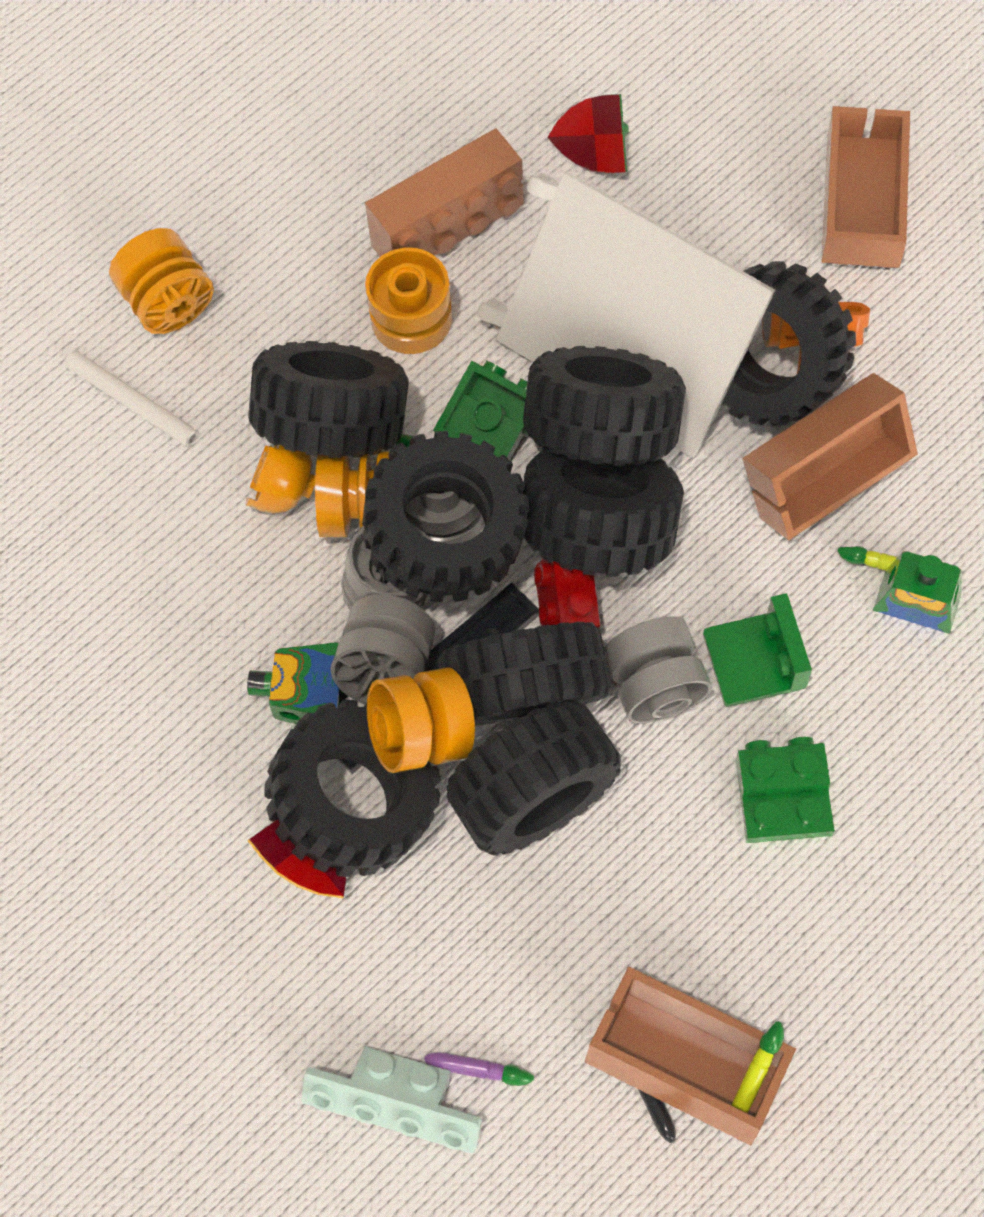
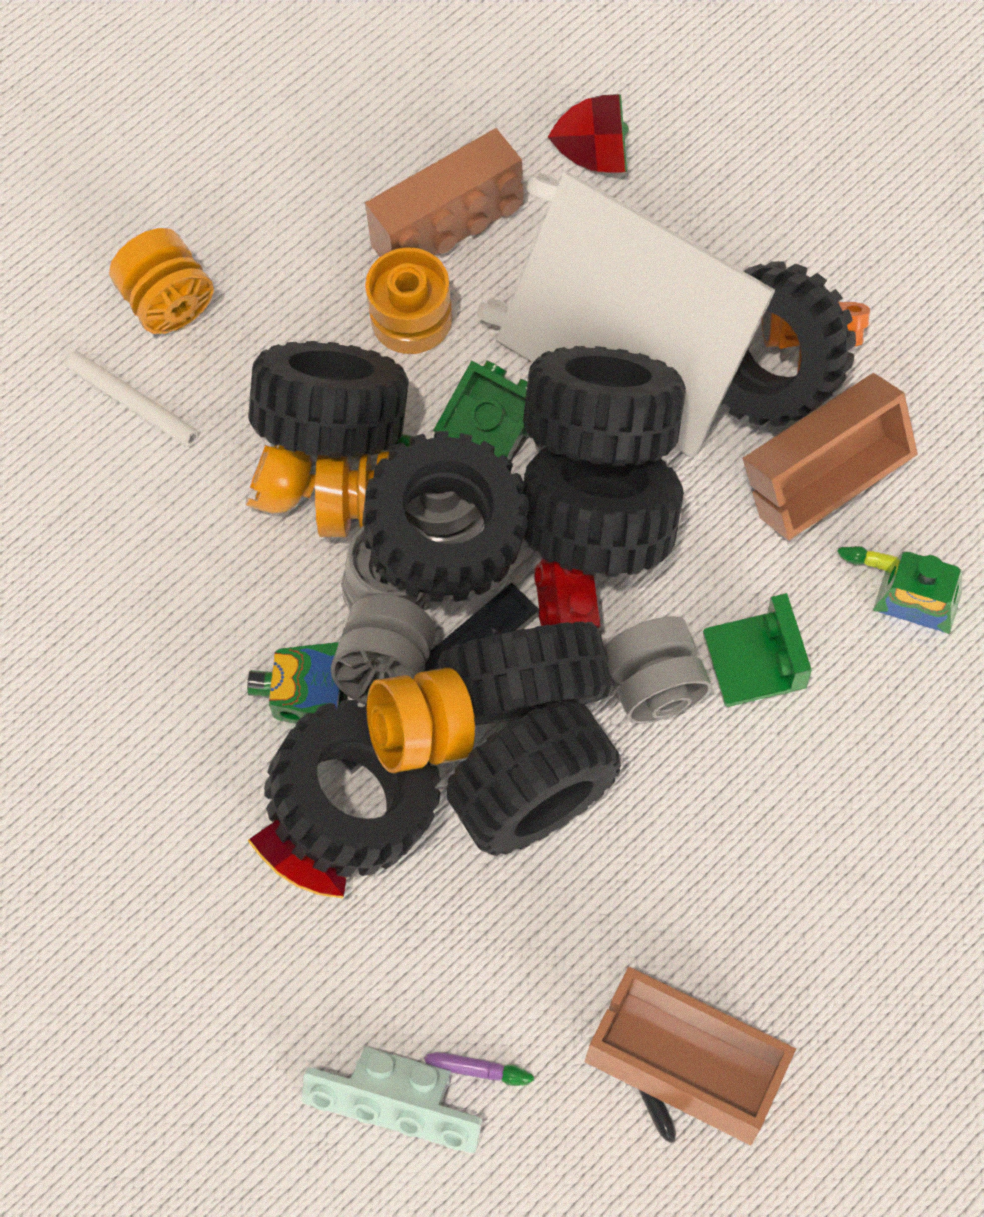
neon yellow piece [731,1021,784,1114] -> none
green plate [736,736,835,843] -> none
nougat piece [821,106,910,268] -> none

